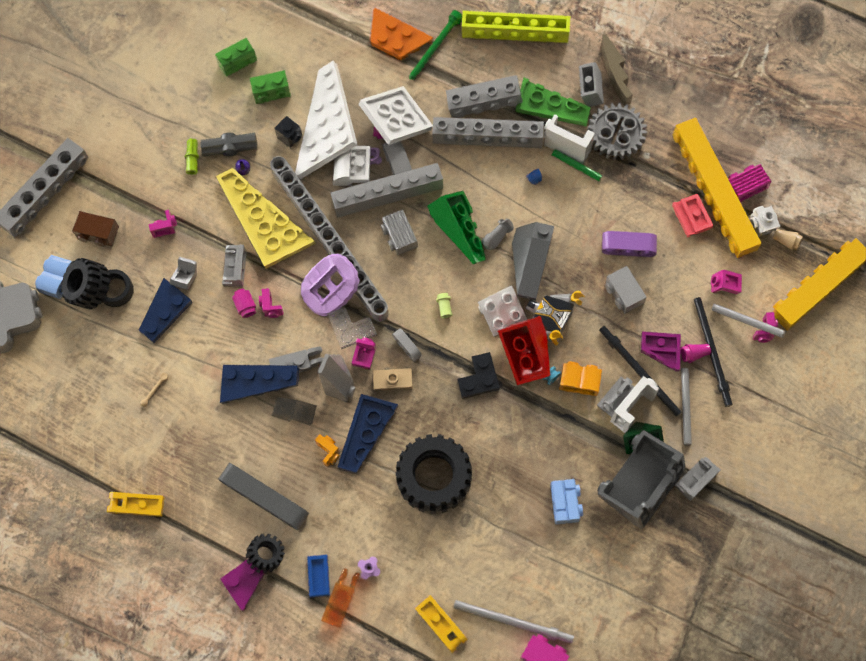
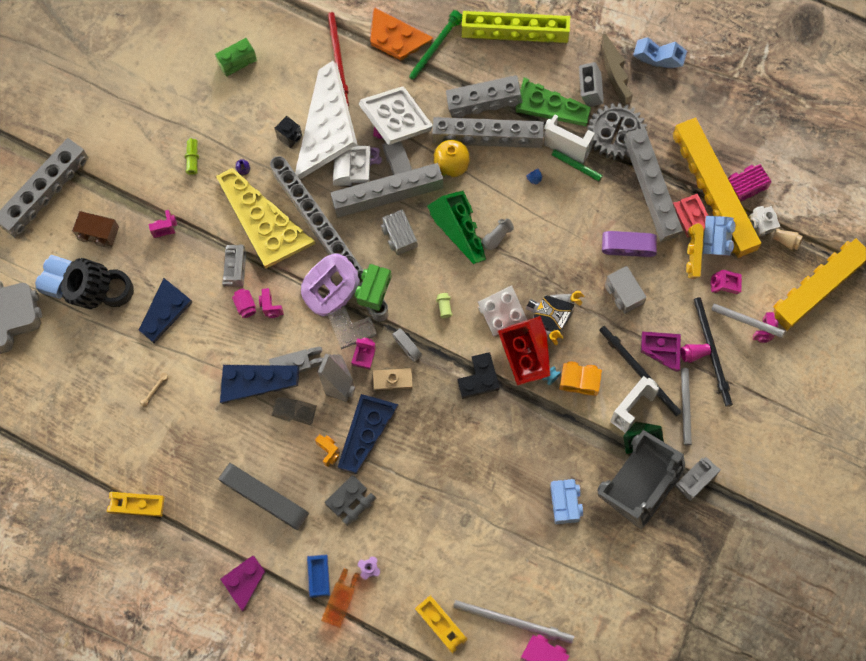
light grey bracket [170,257,197,290] -> none
dark grey piece [200,133,258,157] -> none
black tyre [246,533,285,574] -> none
bright green brick [250,70,291,104] -> none
black tyre [396,434,472,514] -> none
dark grey wedge [512,222,554,301] -> none
light grey hinge [597,377,634,417] -> none
none -> dark grey plate [324,475,376,526]
none -> red bar [328,12,349,106]
none -> bright green brick [355,264,392,311]
none -> yellow cylinder [434,140,470,177]
none -> light grey brick [624,127,683,242]
none -> light blue brick [633,37,687,68]
none -> yellow plate [686,223,704,279]
none -> light blue brick [703,216,735,256]

